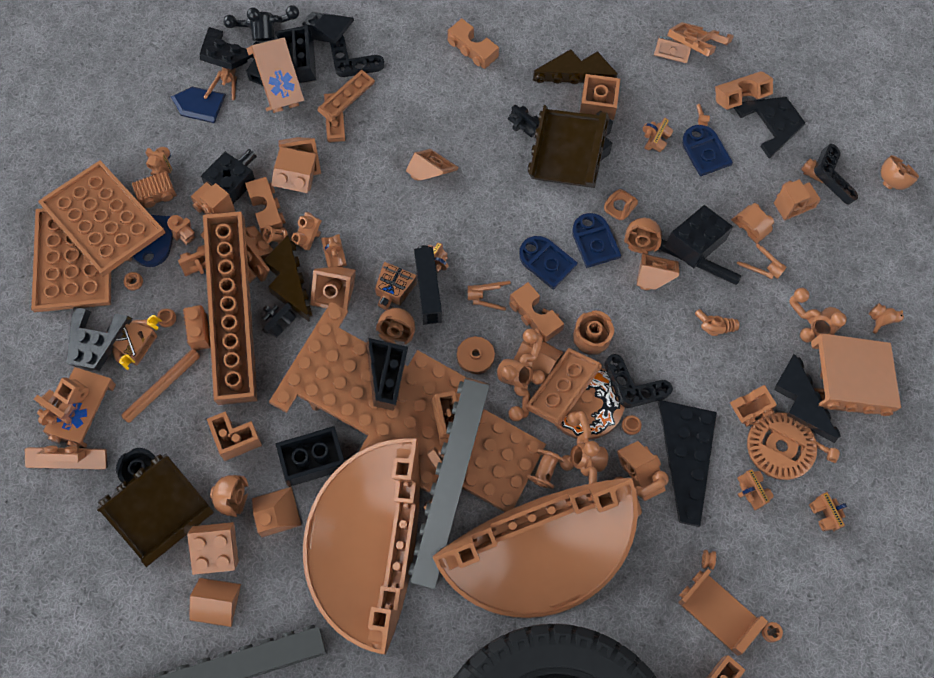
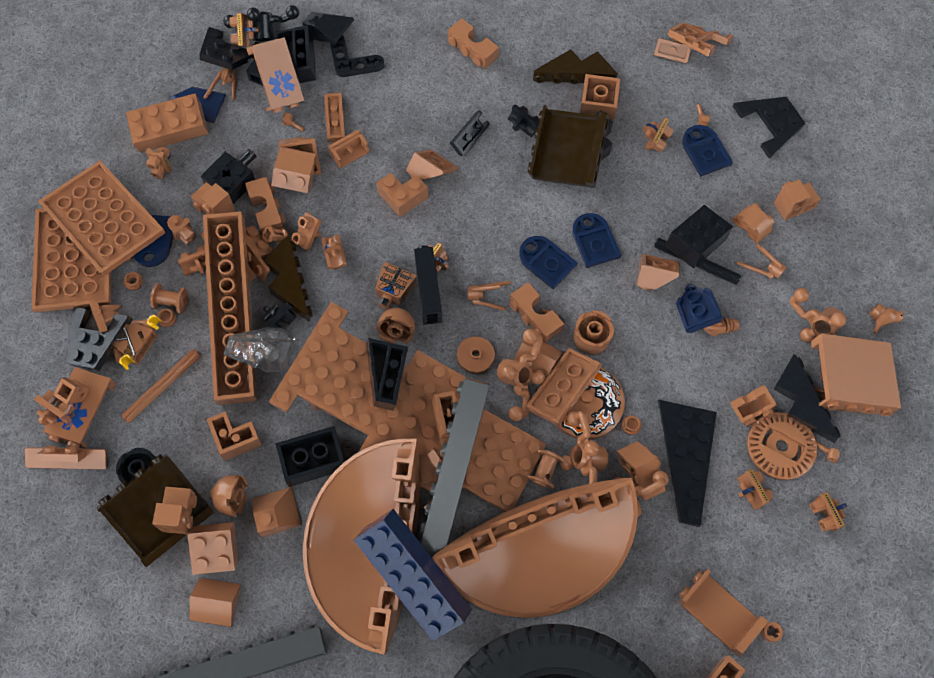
nougat brick [132,171,177,208] -> none
nougat brick [183,305,211,351] -> none
nougat slope [310,266,356,310] -> none
nougat tile [317,70,375,122] -> none
nougat piece [604,189,638,220] -> none
black beam [604,354,673,408] -> none
nougat cylinder [624,218,662,254] -> none
nougat bush [701,550,716,570] -> none
nougat arch [715,71,773,110] -> none
nougat cone [801,158,823,183] -> none
black beam [814,143,858,205] -> none
nougat cylinder [881,155,919,190] -> none
none -> nougat tile [90,301,121,333]
none -> nougat brick [126,94,209,152]
none -> nougat hose [150,283,188,314]
none -> nougat brick [152,487,197,534]
none -> clear wedge [224,328,295,373]
none -> nougat hips [229,13,258,47]
none -> nougat hand [282,112,305,132]
none -> nougat hinge [328,129,370,169]
none -> dark blue brick [353,509,472,641]
none -> nougat brick [376,173,428,217]
none -> black hinge [450,110,490,156]
none -> dark blue tile [676,283,723,333]

